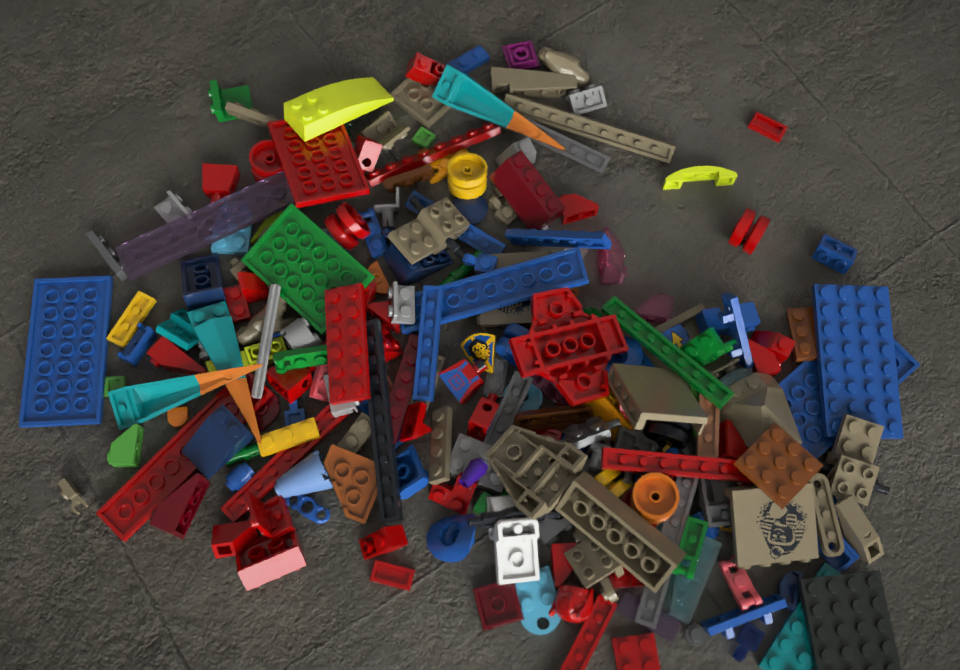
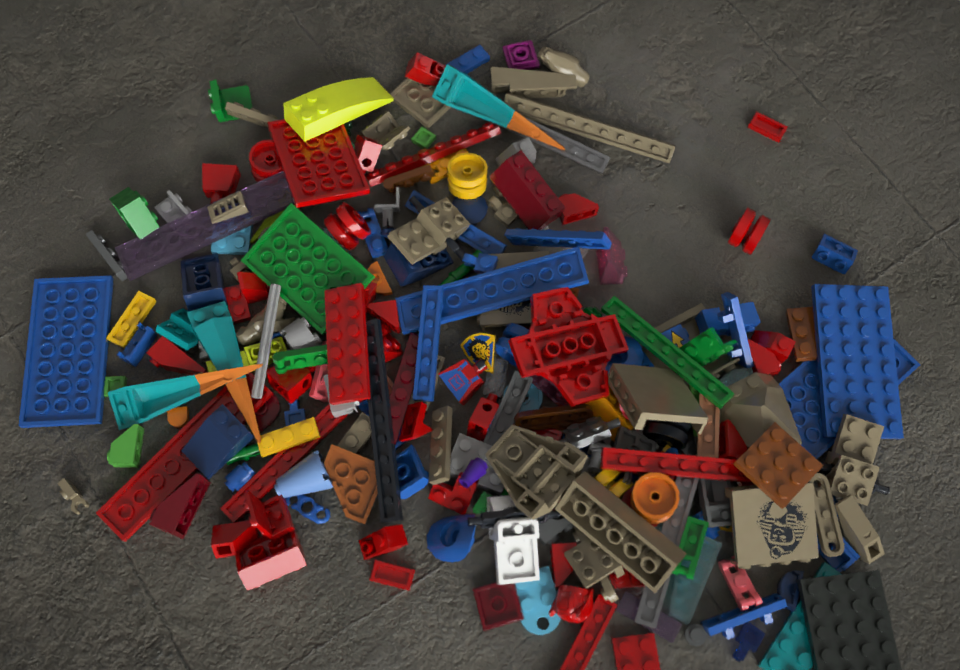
light grey bracket [387,281,415,324] -> none
light grey bracket [565,84,607,115] -> none
clear pink slope [634,293,674,324] -> none
neon yellow slope [662,166,738,190] -> none
none -> brick [109,187,159,239]
none -> dark tan slope [207,191,249,224]

